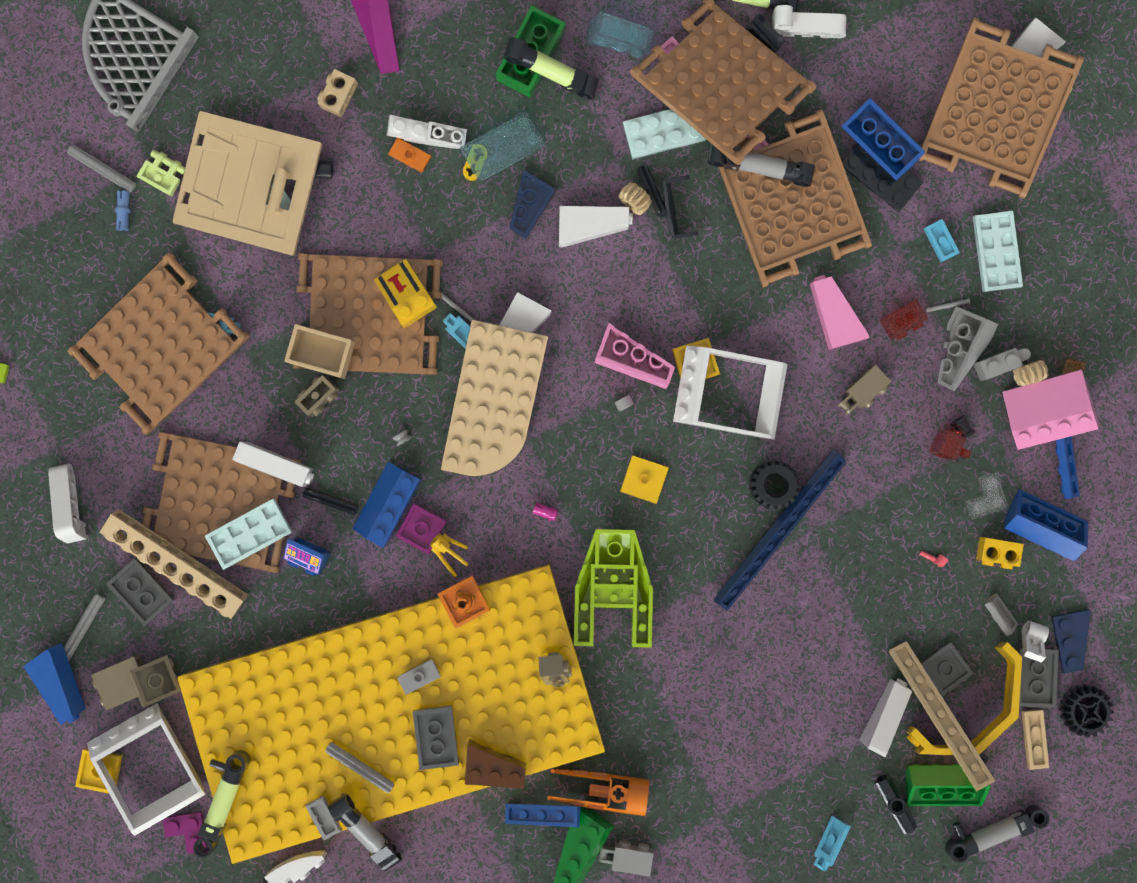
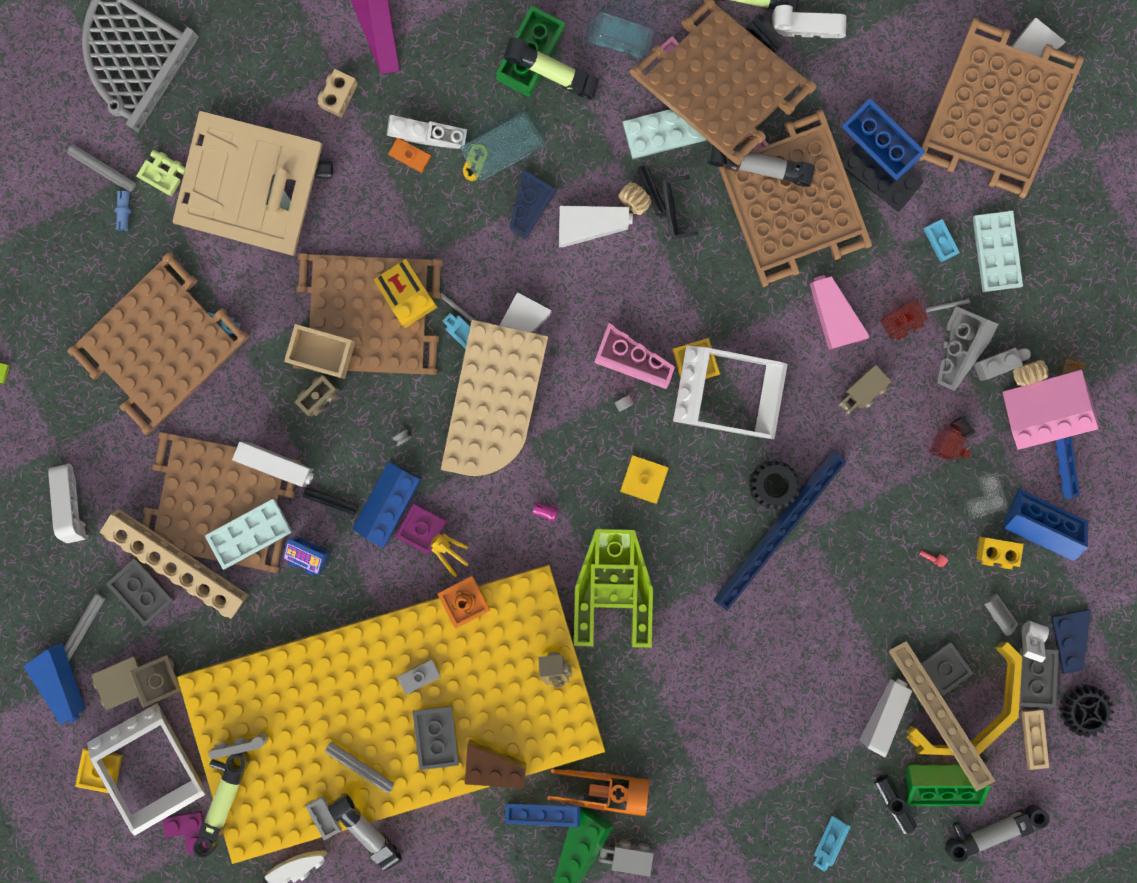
none -> light grey plate [209,733,268,759]

